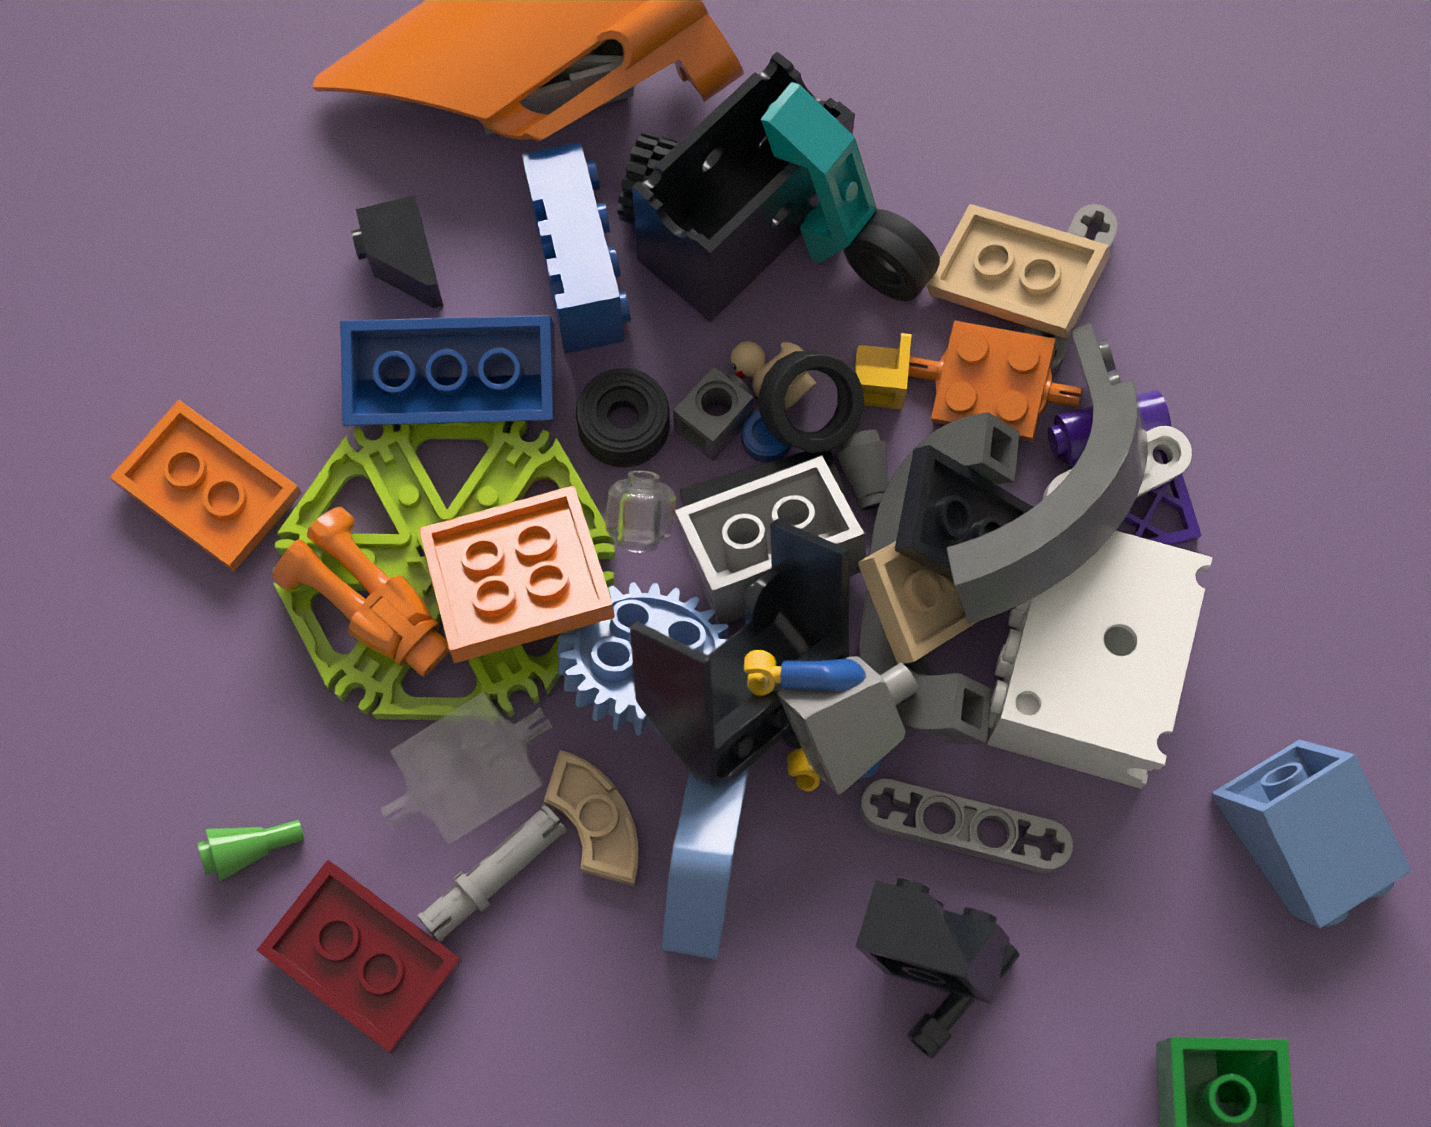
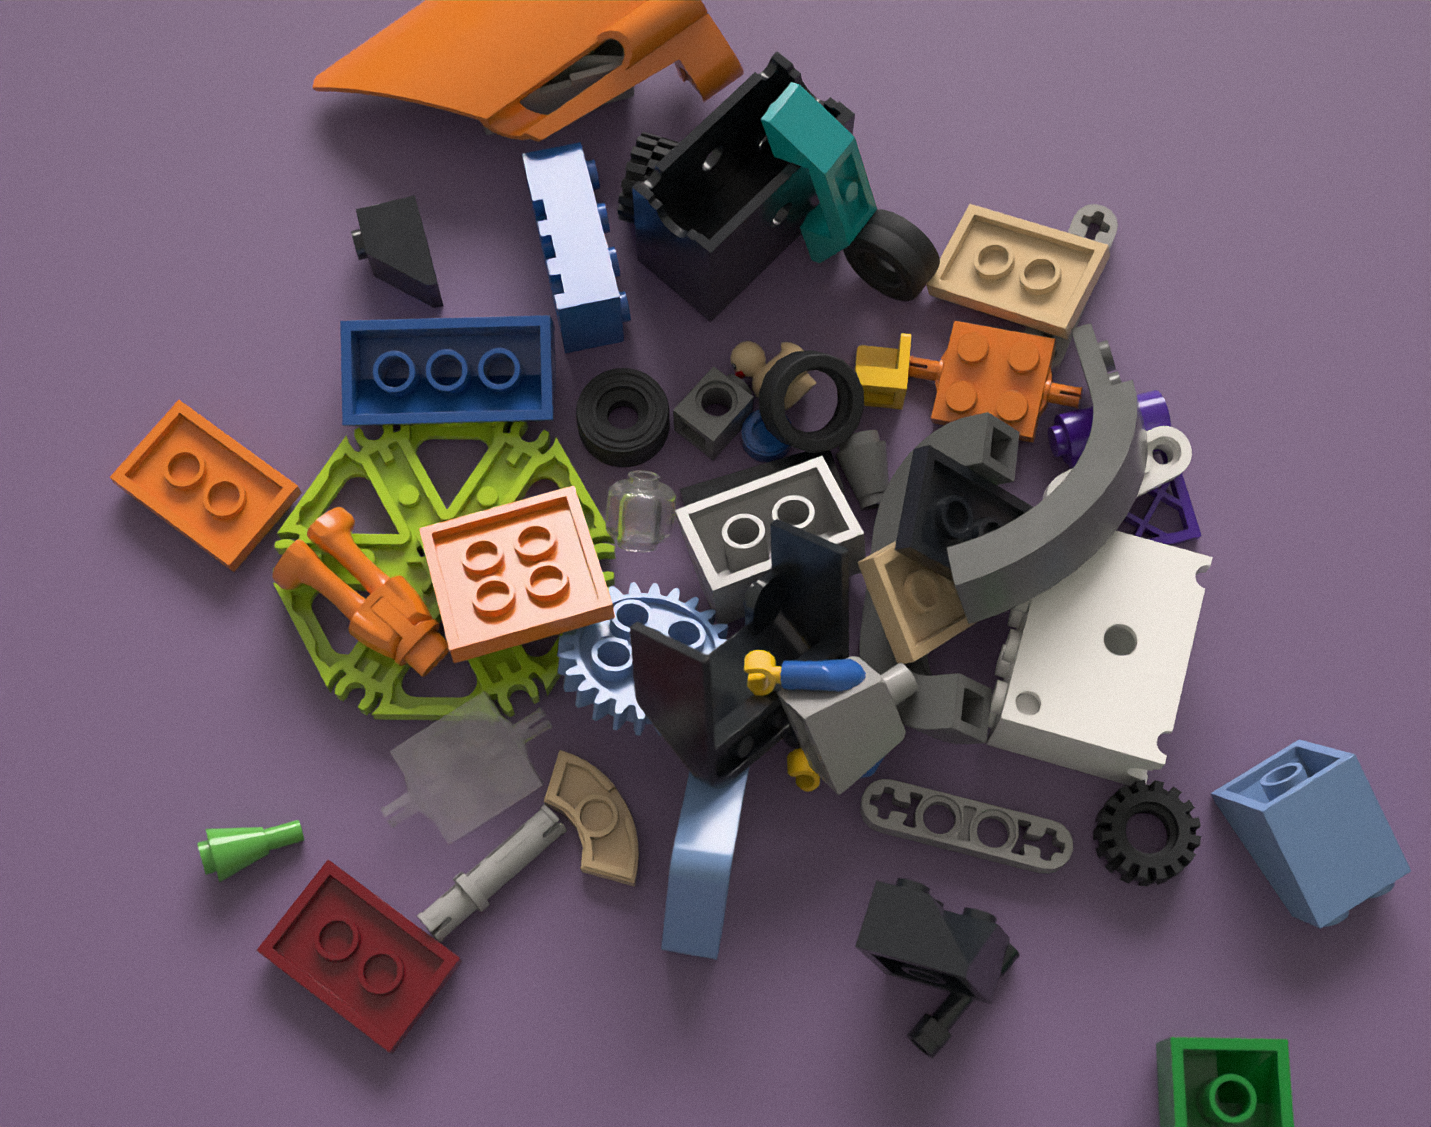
none -> black tyre [1093,780,1201,886]

